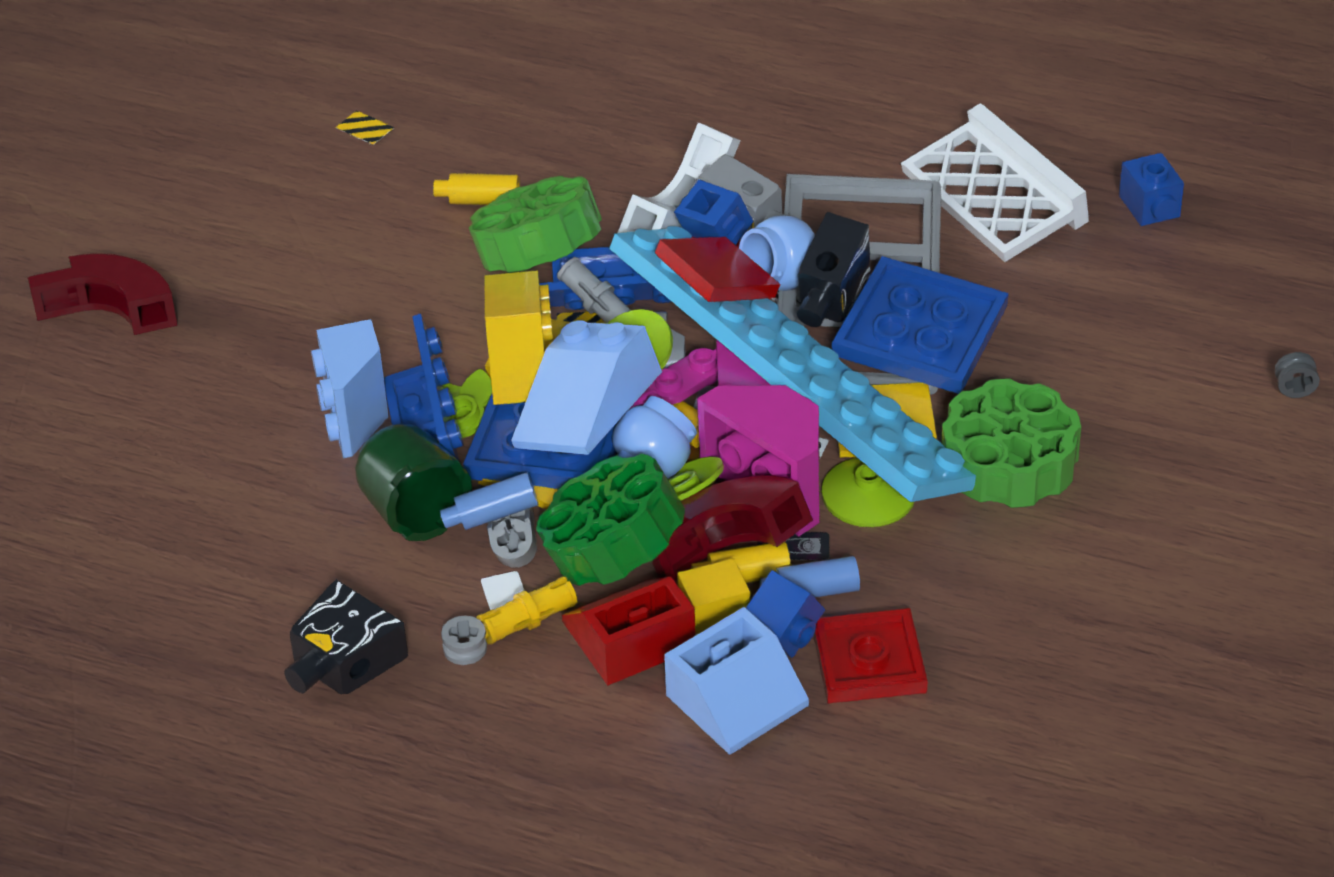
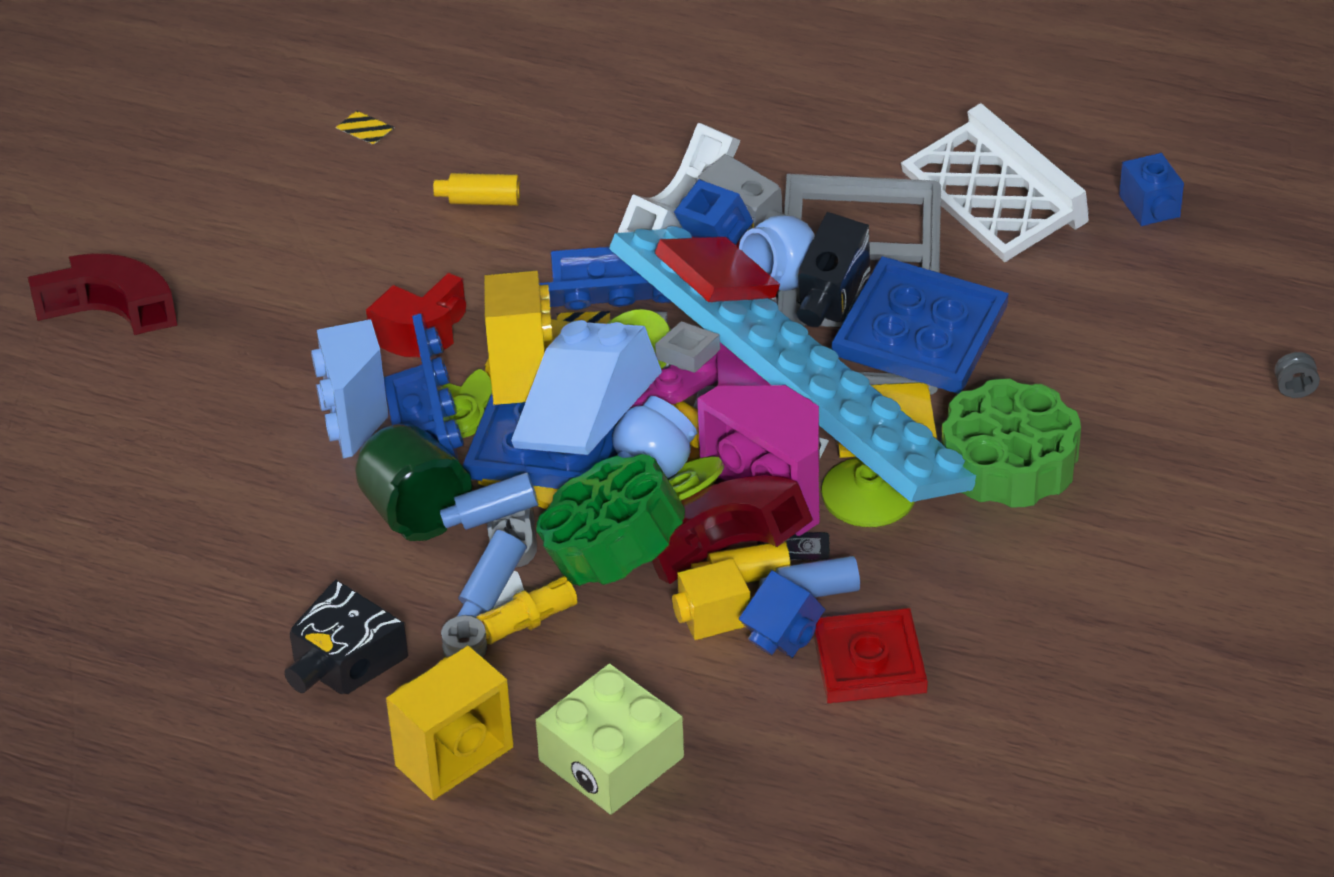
bright green connector [468,176,602,273] -> none
light grey pin [557,257,631,323] -> none
red slope [562,576,696,686] -> none
light blue slope [664,607,809,755] -> none
none -> red brick [366,273,466,357]
none -> yellow brick [386,645,514,801]
none -> medium blue cylinder [457,530,527,618]
none -> yellowish green brick [536,663,684,815]
none -> light grey plate [655,321,720,373]

